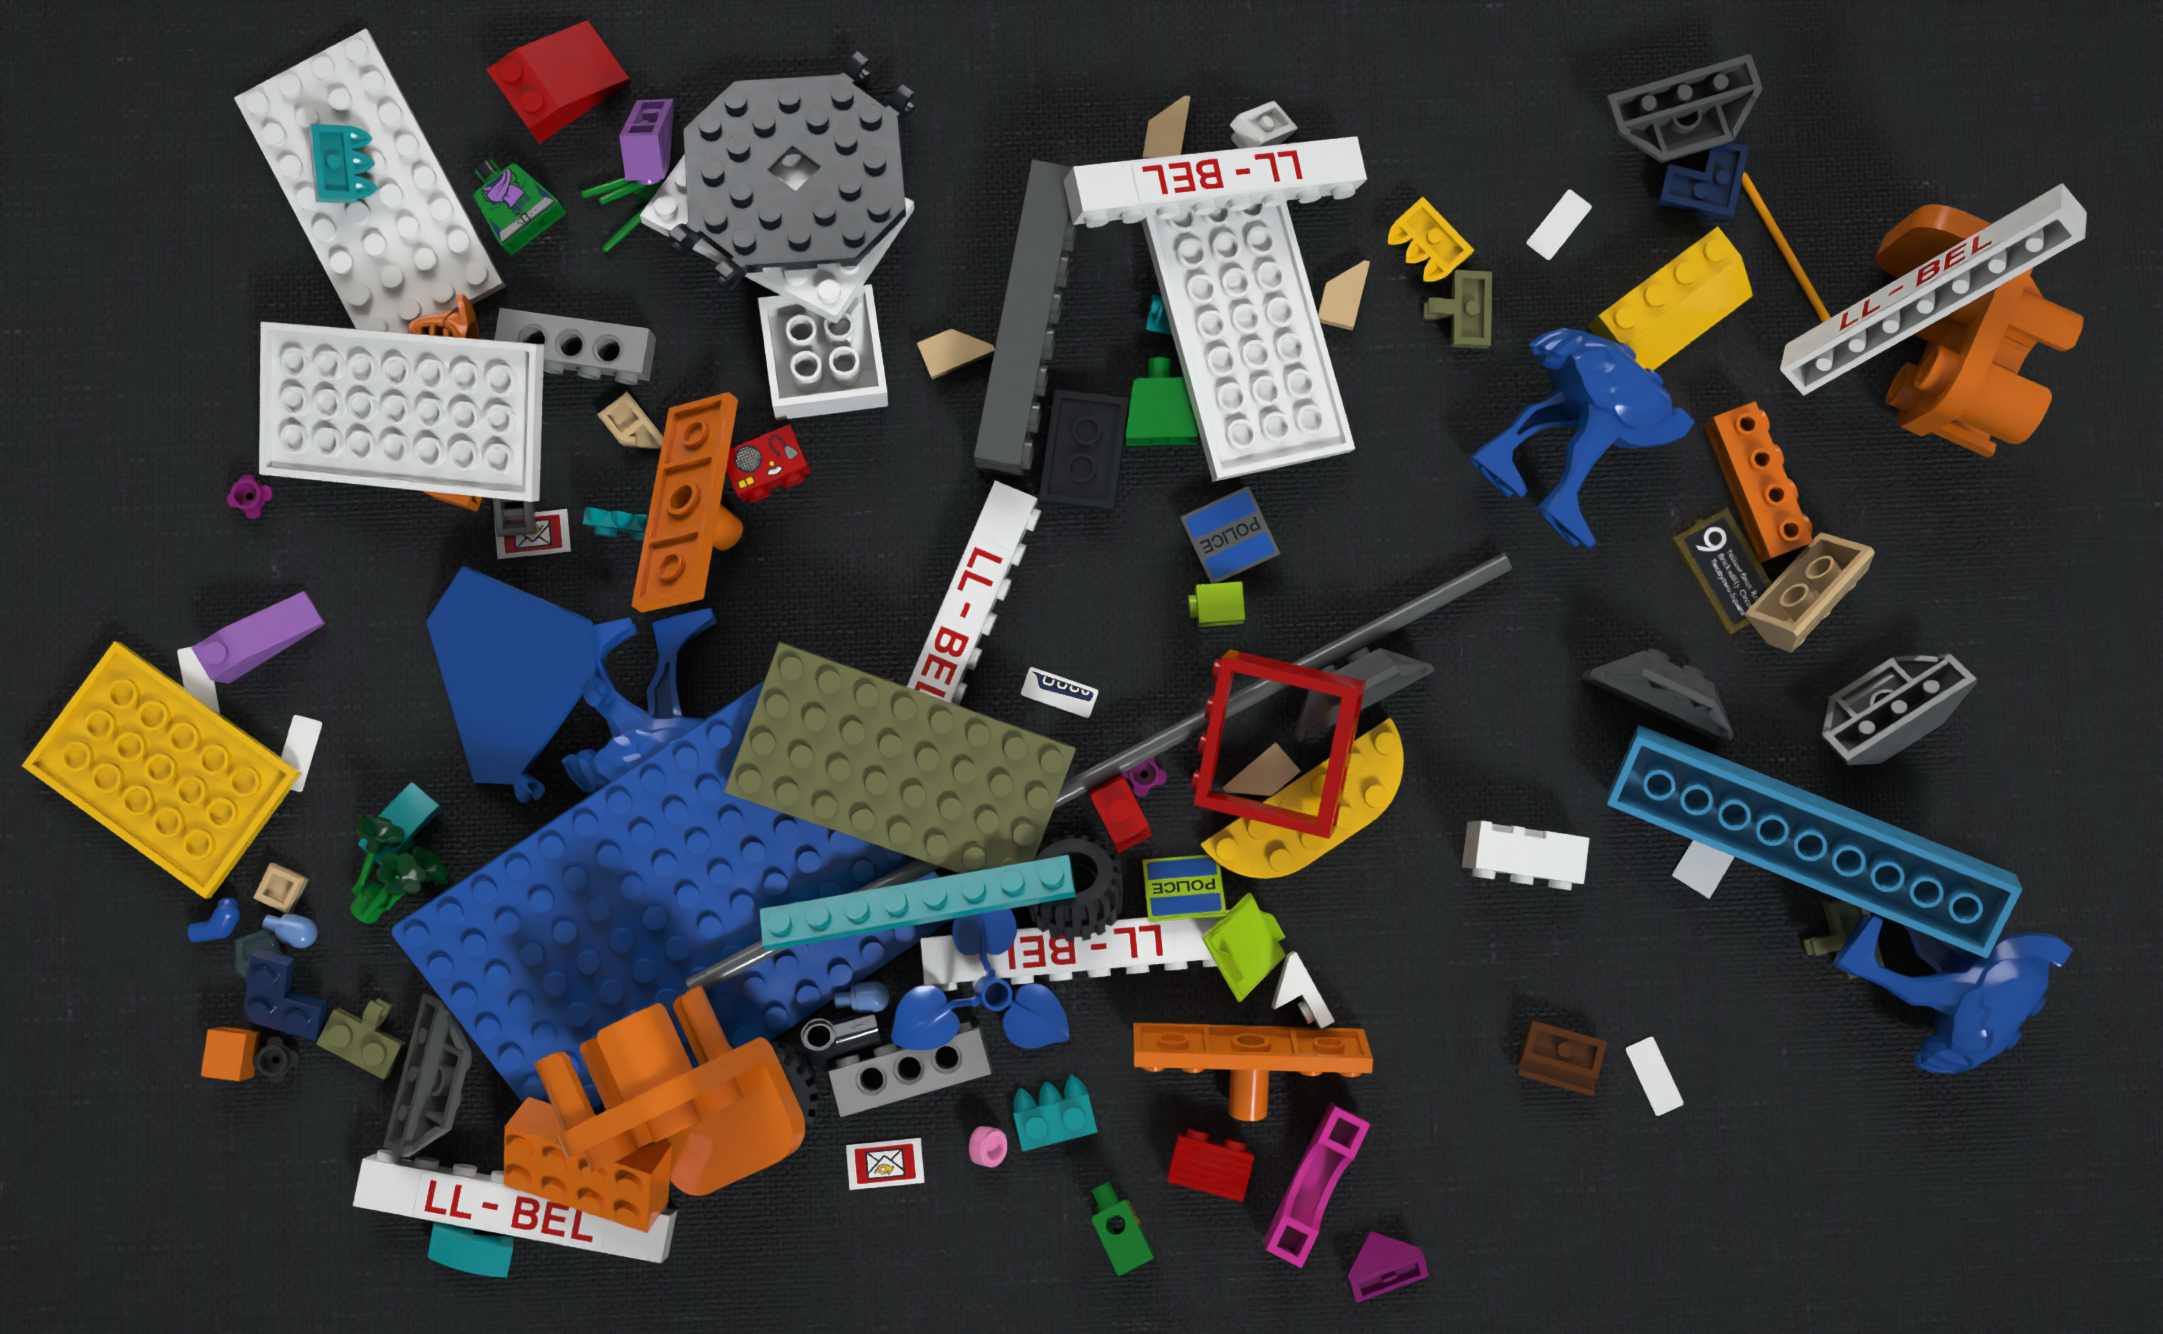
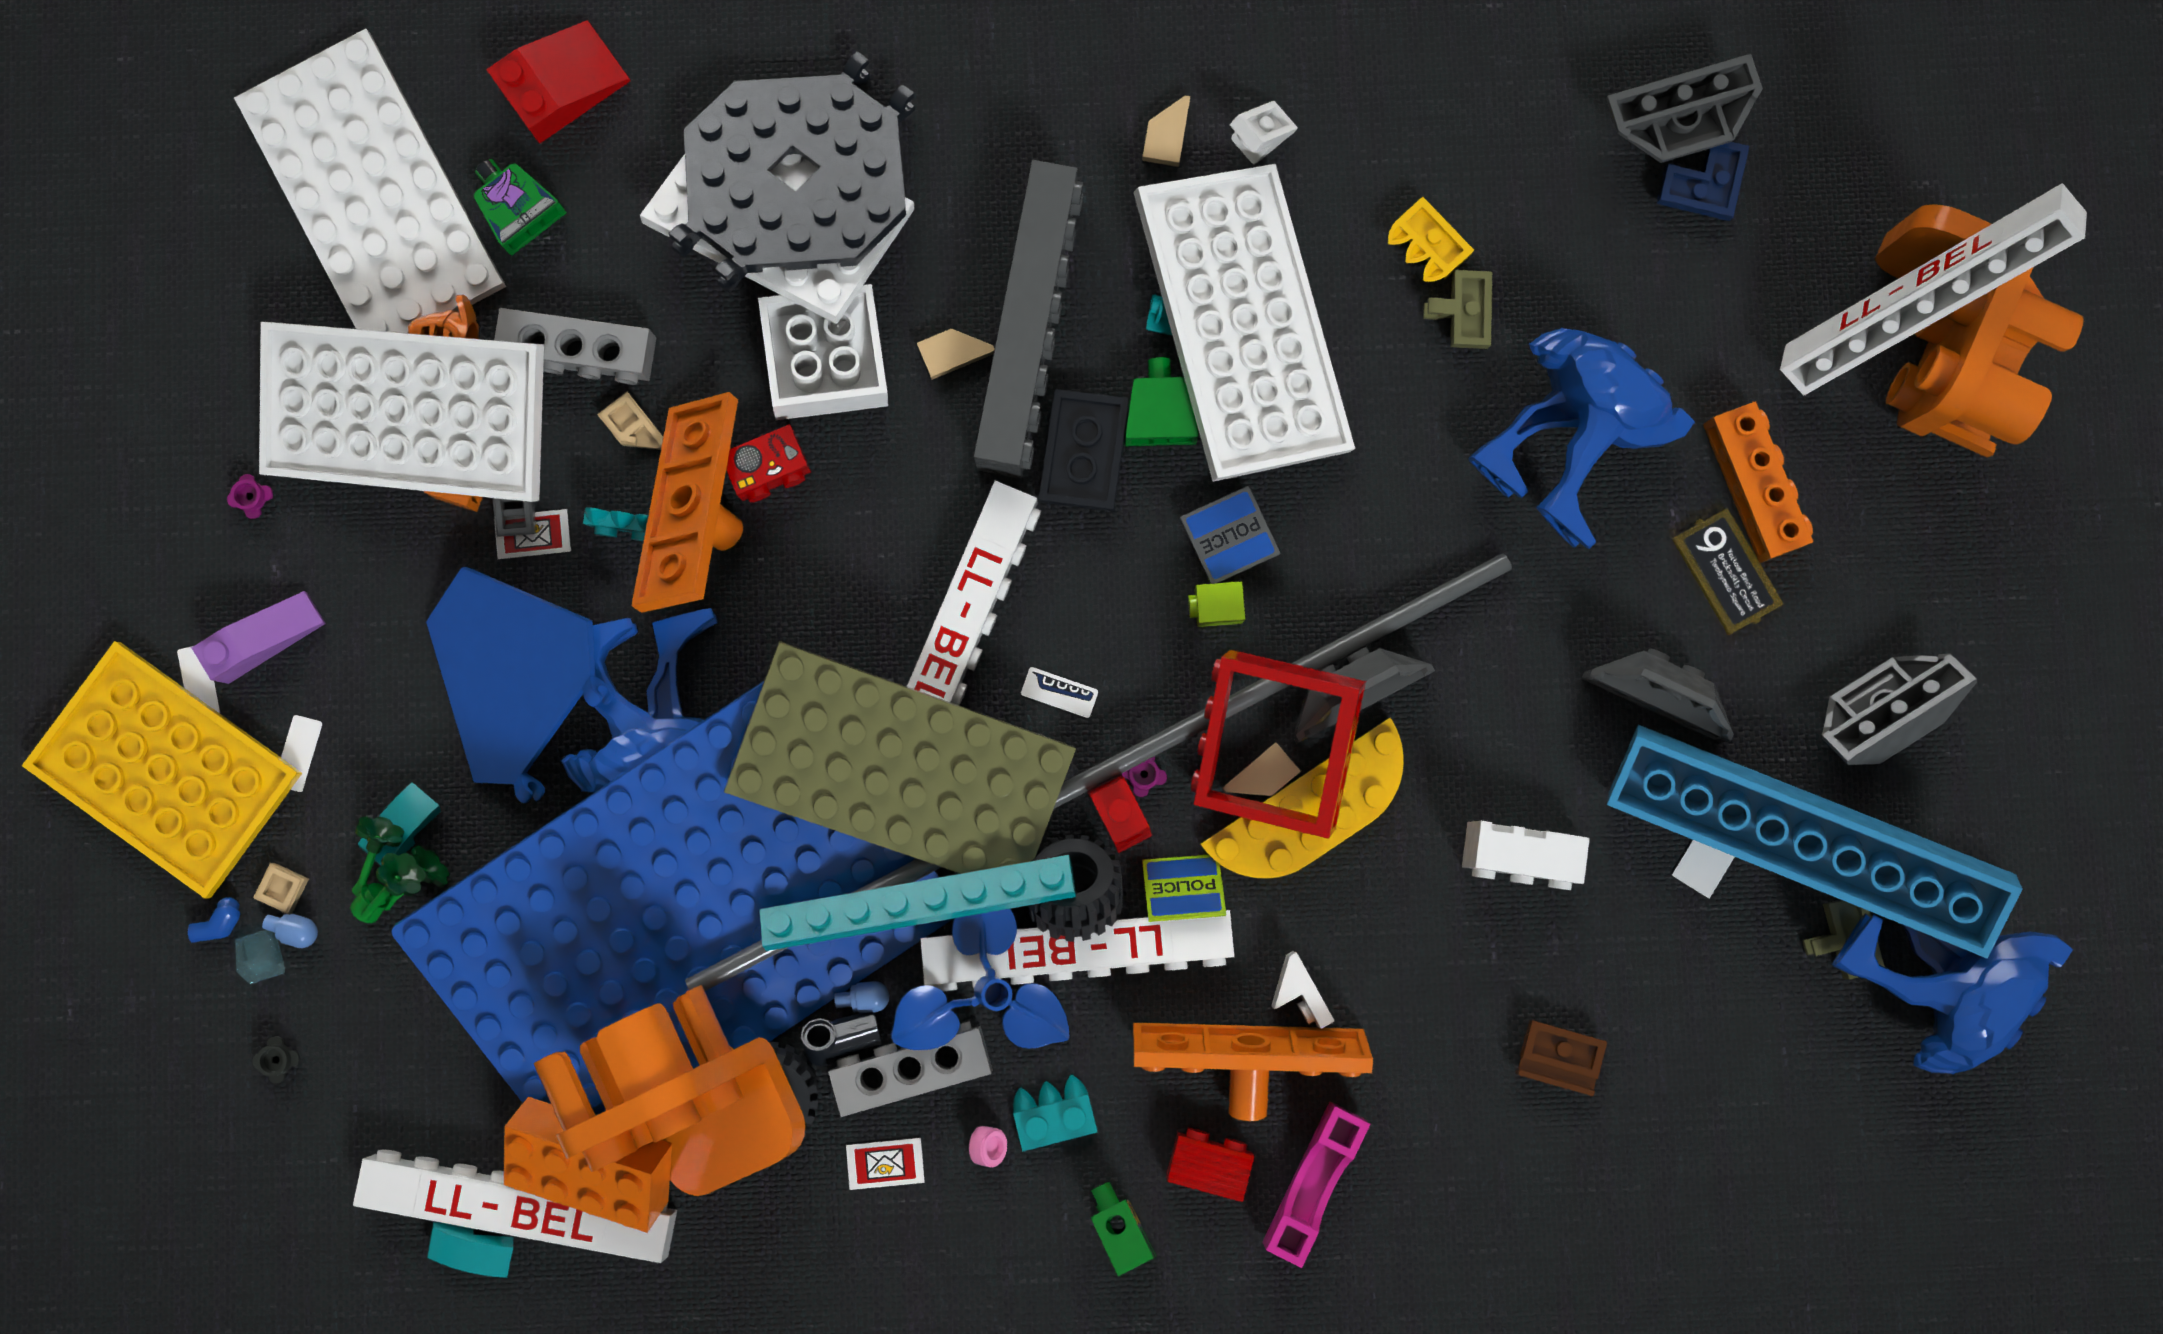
orange panel [201,1027,261,1081] -> none
dark blue plate [243,948,327,1041] -> none
teal plate [308,124,378,204] -> none
olive plate [316,998,406,1080] -> none
dark grey wedge [383,993,473,1157] -> none
green plant [581,177,663,252] -> none
medium lavender slope [619,99,675,185] -> none
white brick [1064,136,1367,228] -> none
lime piece [1202,893,1286,1002] -> none
tan tile [1318,260,1370,330] -> none
magenta slope [1348,1231,1429,1303] -> none
white sticker [1527,190,1592,260] -> none
yellow slope [1588,226,1753,371] -> none
white sticker [1626,1037,1683,1116] -> none
light orange axle [1741,172,1831,323] -> none
tan slope [1745,532,1875,653] -> none

